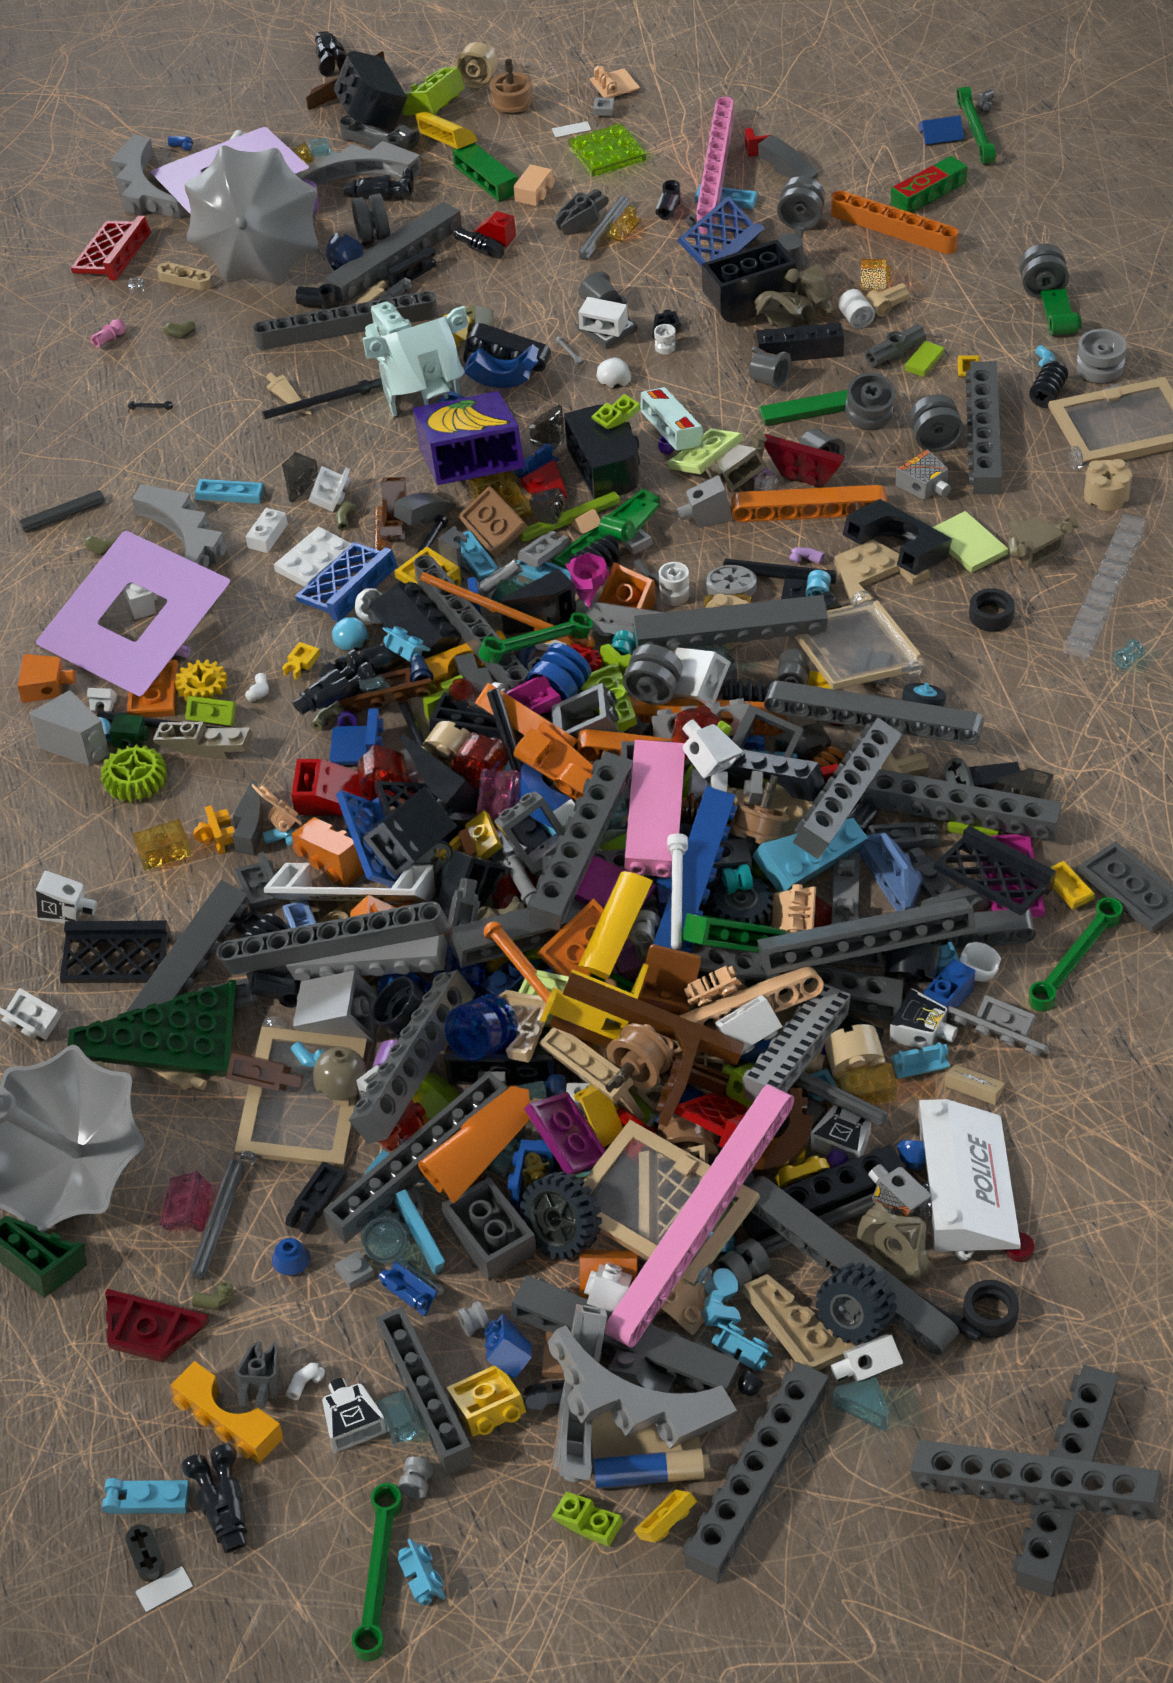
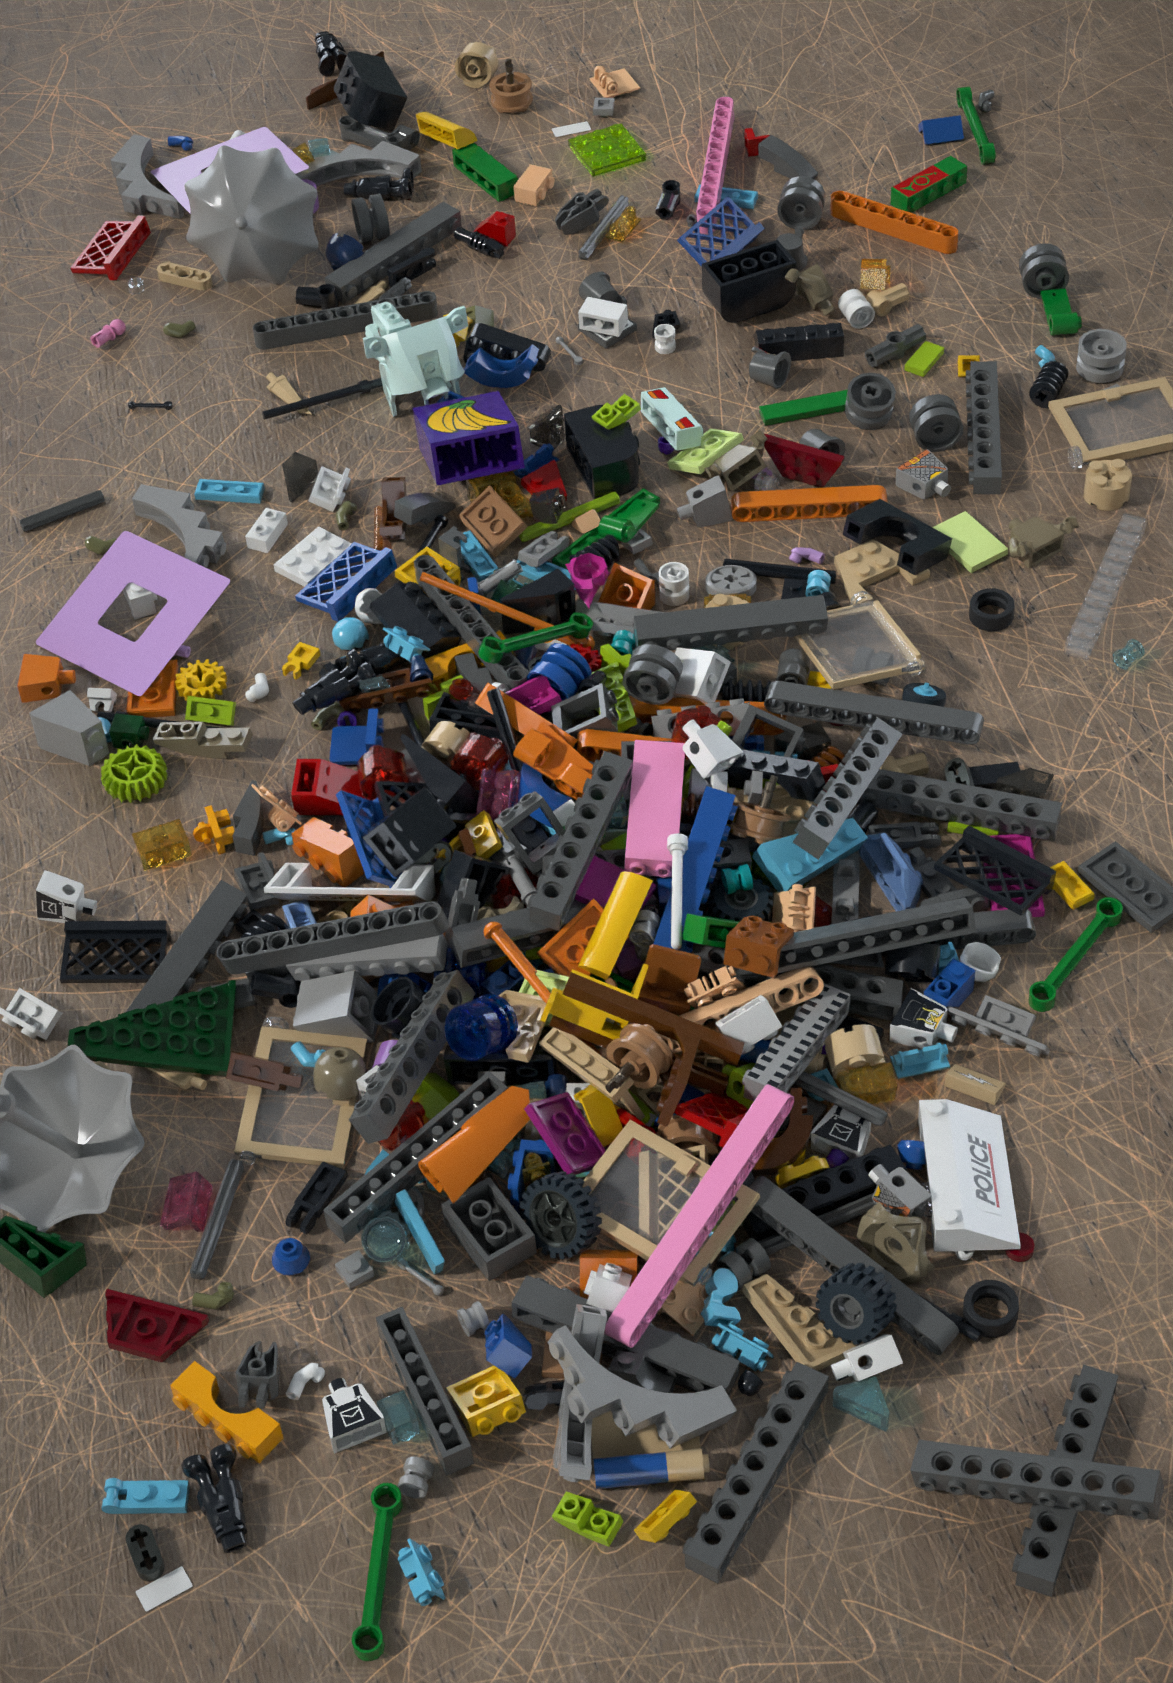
blue hinge [378,1261,437,1316] -> none
lime wedge [402,67,465,115] -> none
white hair [596,358,631,388] -> none
dark tan piece [754,291,815,328] -> none
none -> black cone [579,671,607,693]
none -> dark orange bracket [723,916,794,978]

